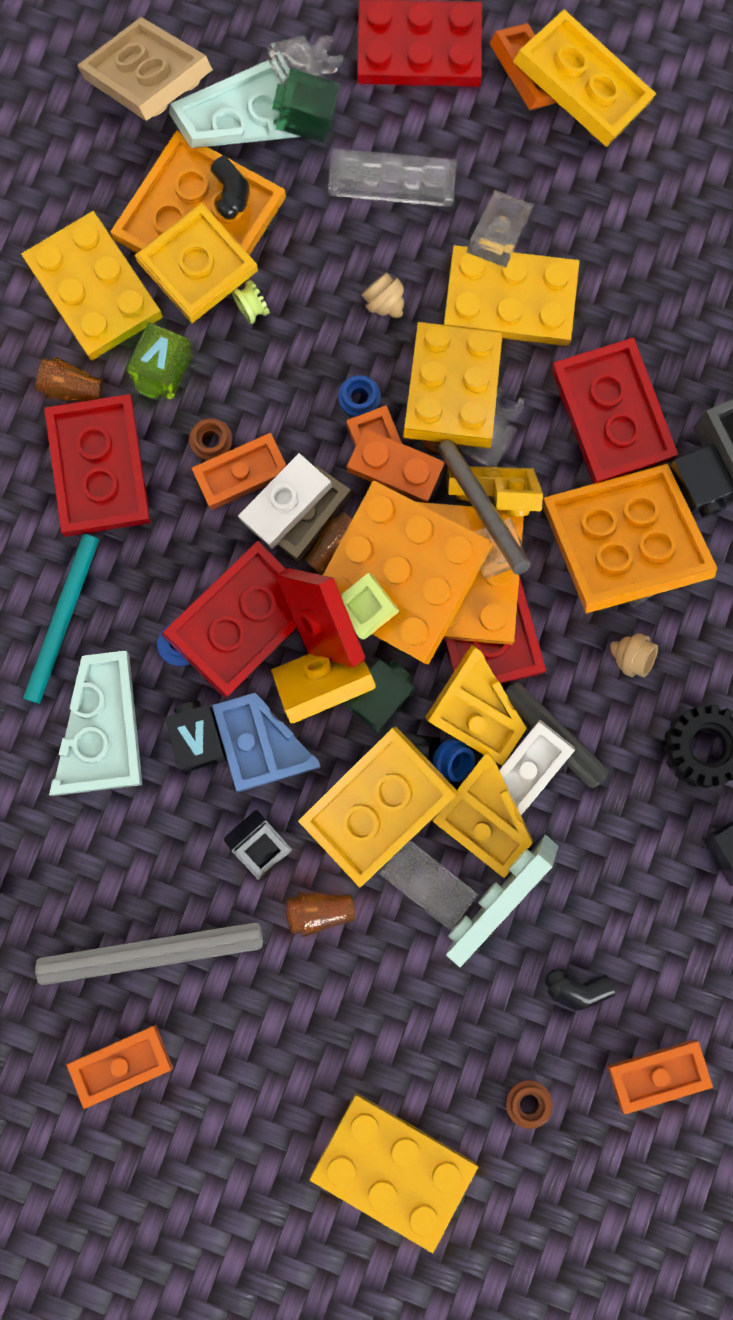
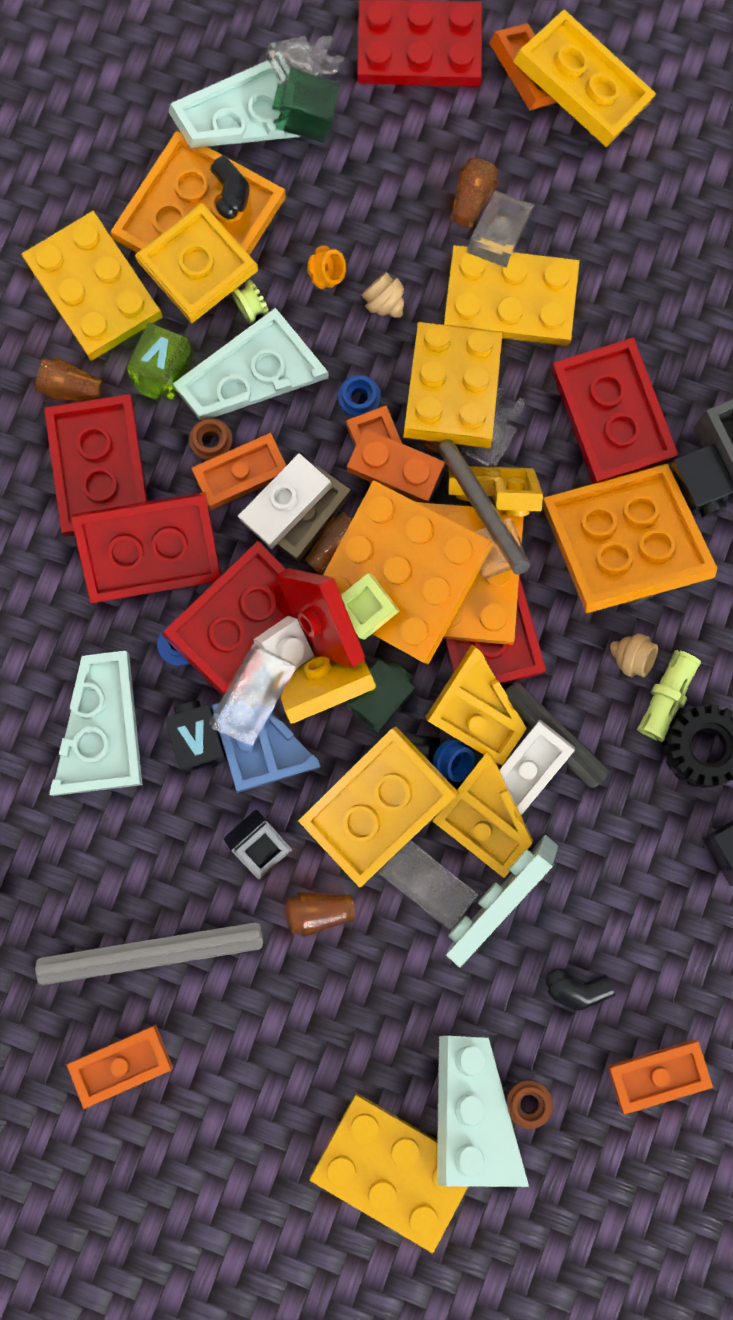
teal bar [23,534,99,704] -> none
tan plate [77,17,212,121] -> none
clear plate [328,149,457,207] -> none
none -> red plate [71,492,221,604]
none -> light aqua wing [173,308,329,421]
none -> clear plate [209,643,296,746]
none -> white plate [253,616,314,680]
none -> light orange plate [307,245,346,289]
none -> light aqua wing [437,1036,529,1187]
none -> clear orange cone [450,158,499,227]
none -> yellowish green pin [637,650,701,742]

